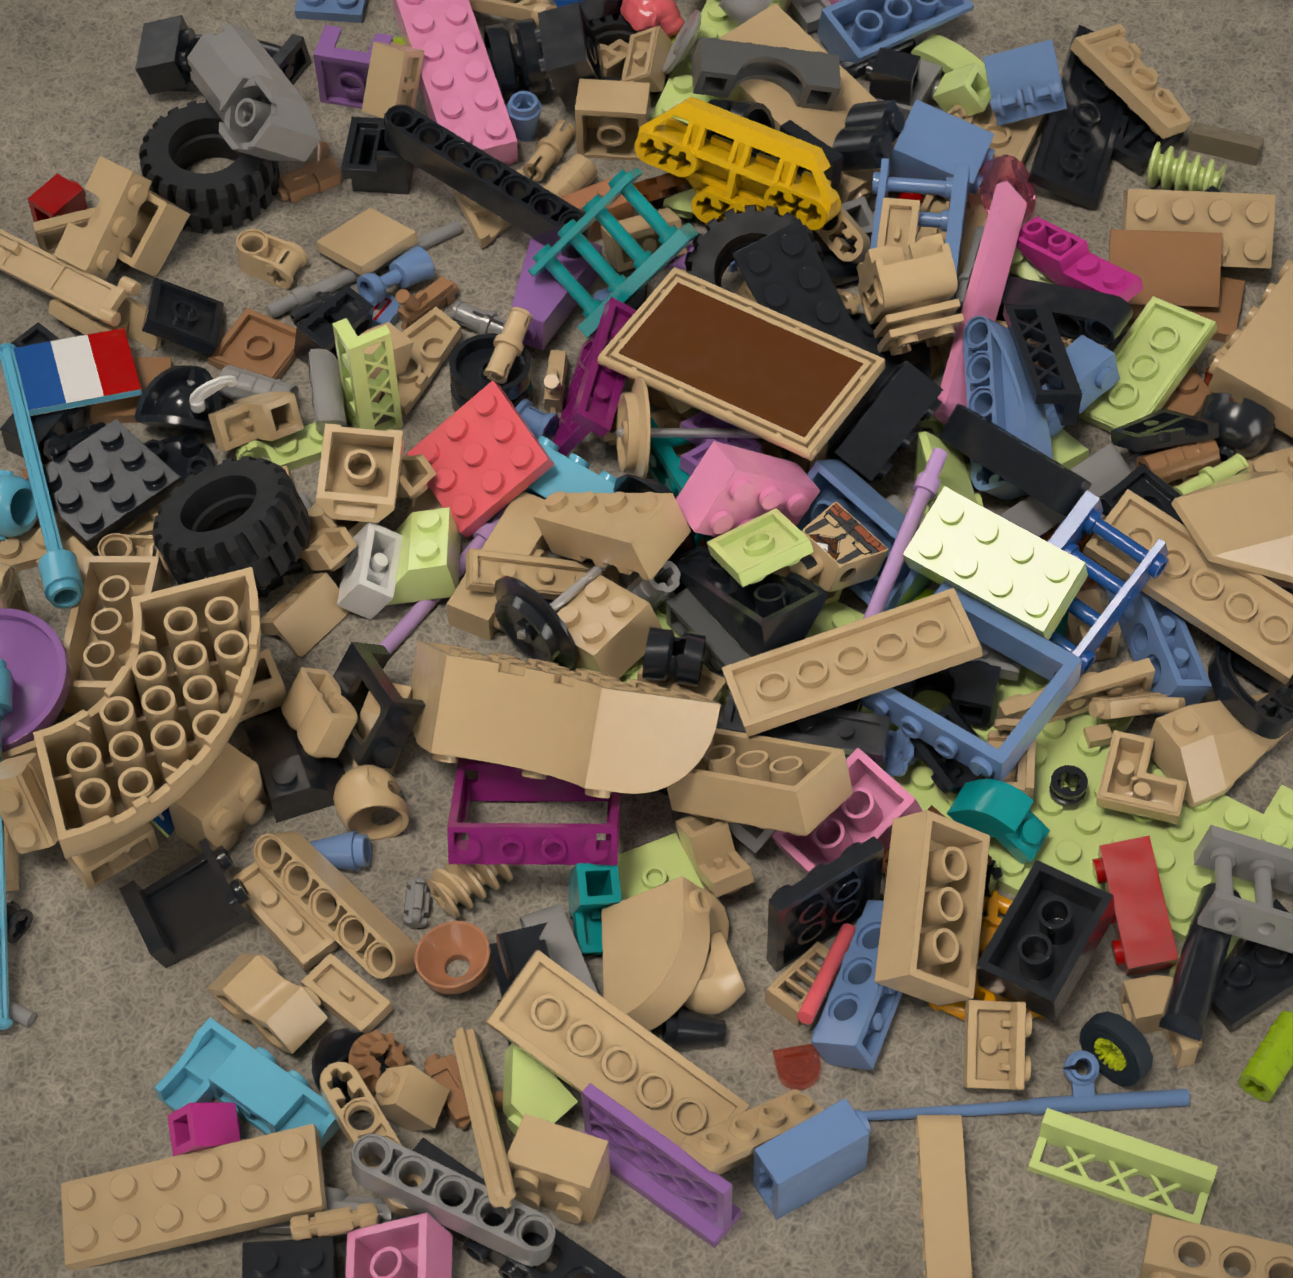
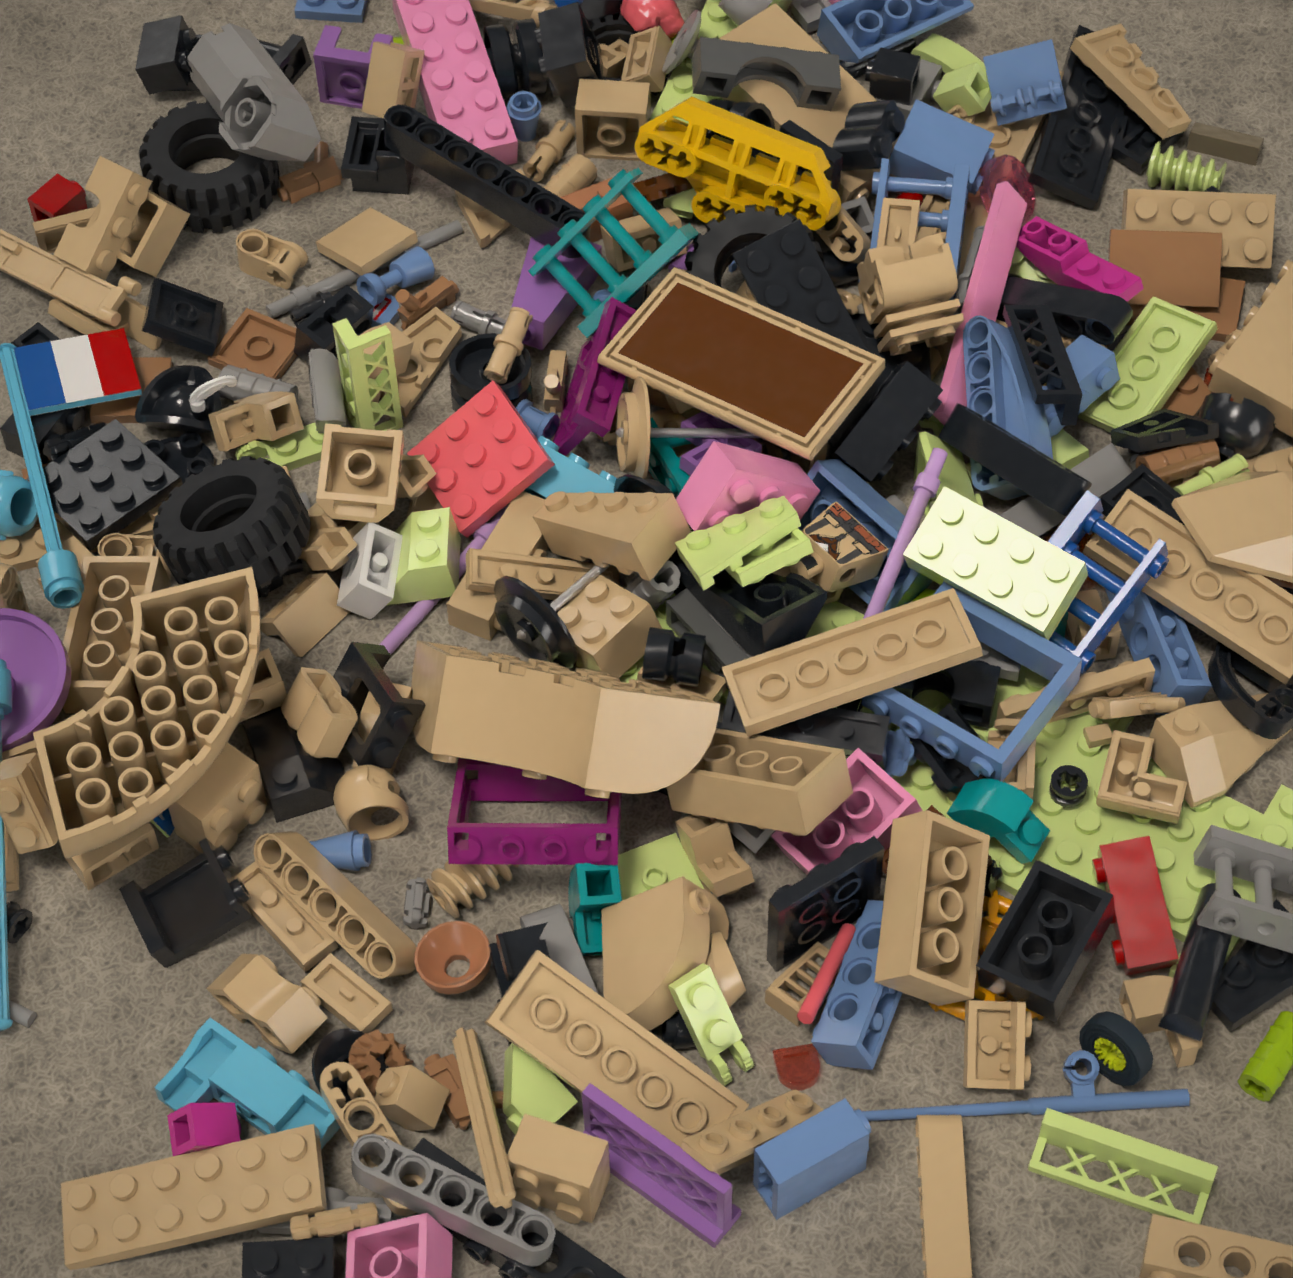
none -> yellowish green hinge [668,963,754,1086]
none -> yellowish green wing [675,495,801,591]

